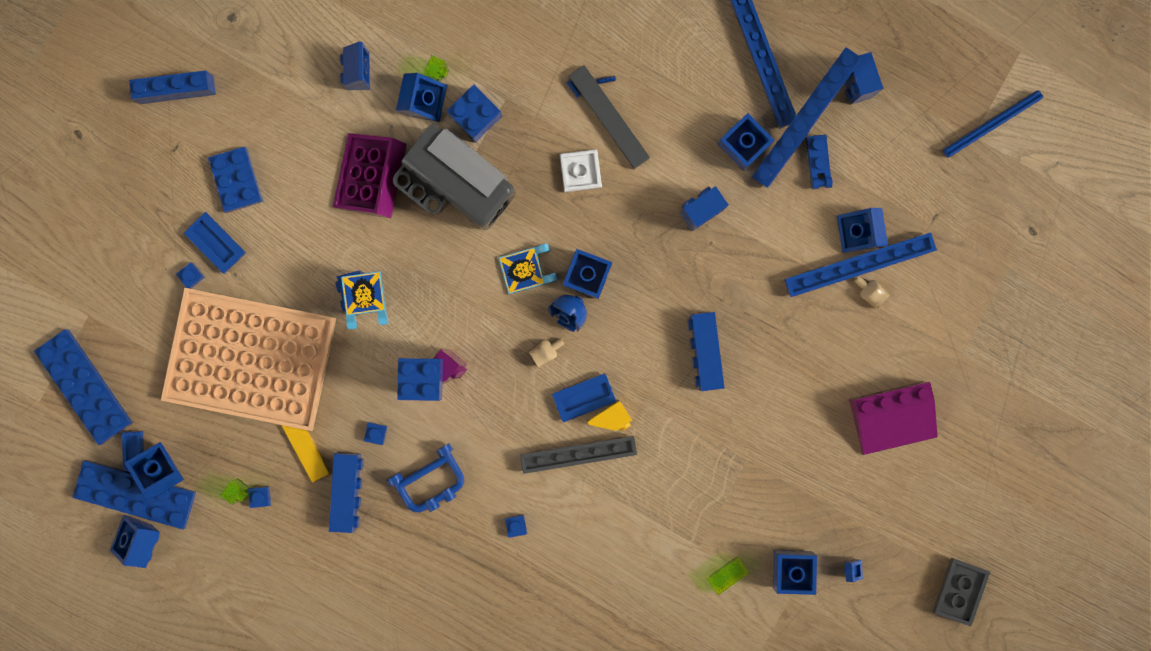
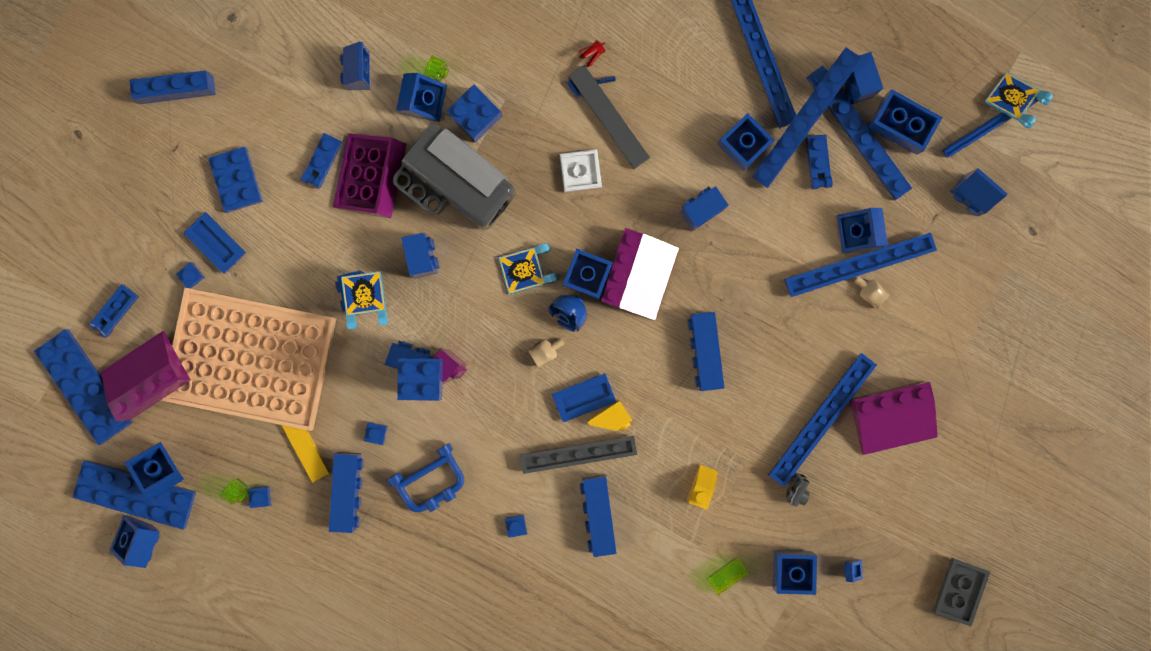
blue tile [121,431,144,471] -> none
none -> blue plate [90,284,139,338]
none -> magenta slope [101,331,191,421]
none -> blue plate [301,133,342,189]
none -> blue brick [384,340,434,370]
none -> blue brick [401,233,440,279]
none -> red piece [578,40,606,67]
none -> blue brick [580,475,617,557]
none -> slope [601,228,678,320]
none -> yellow slope [687,464,718,510]
none -> blue plate [768,353,877,487]
none -> dark grey plate [786,473,810,507]
none -> blue plate [806,66,912,200]
none -> blue brick [868,89,943,155]
none -> blue slope [949,168,1008,216]
none -> flag [985,72,1053,129]

